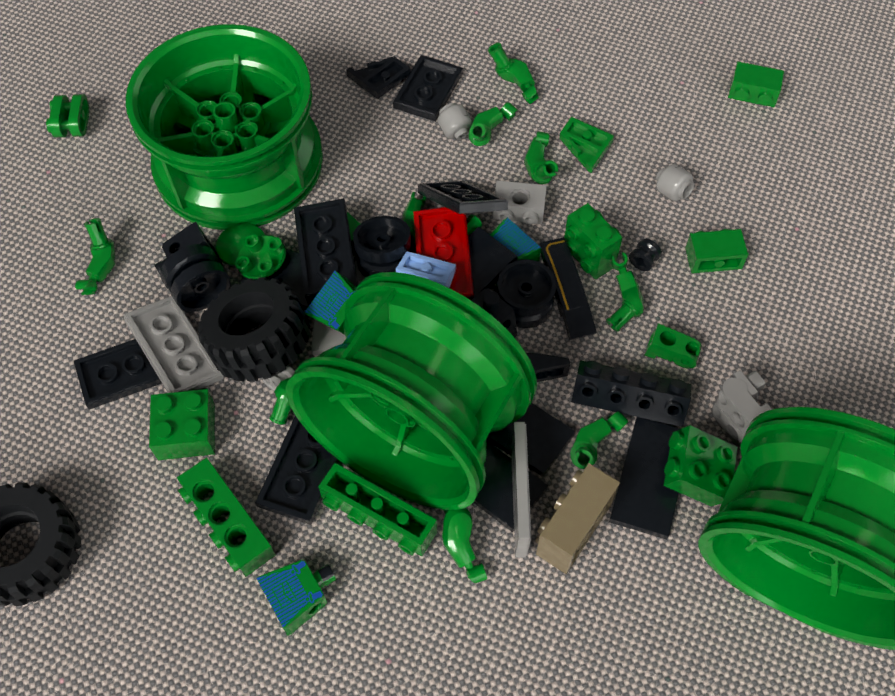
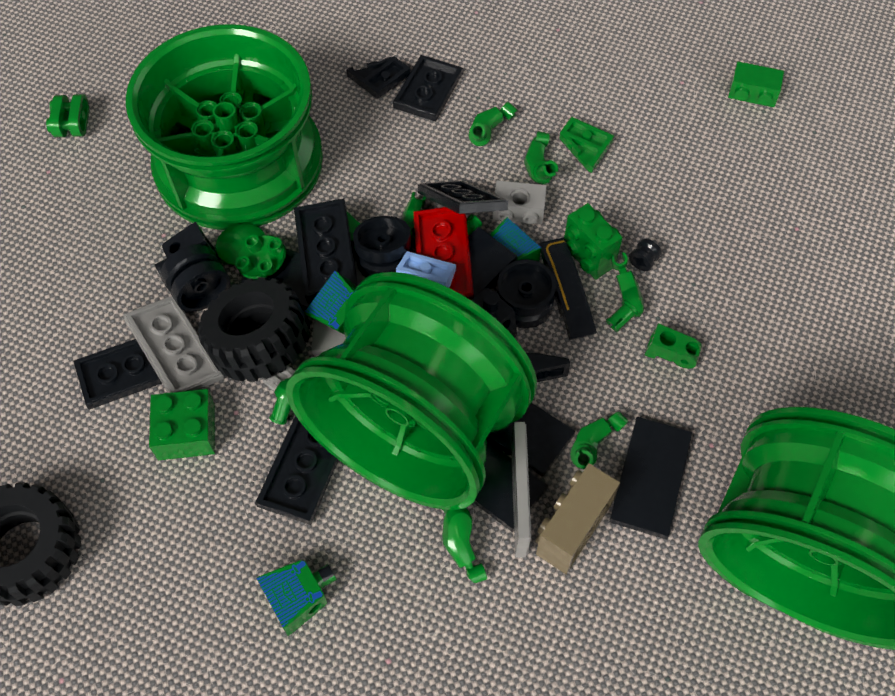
green arm [75,218,115,295] -> none
green brick [177,457,276,577] -> none
green brick [318,463,437,557] -> none
light grey head [437,103,472,140] -> none
green arm [488,42,539,104] -> none
black brick [571,360,691,427] -> none
light grey head [656,164,694,201] -> none
green brick [664,425,738,507] -> none
green brick [685,229,749,274] -> none
light grey hips [712,370,773,449] -> none

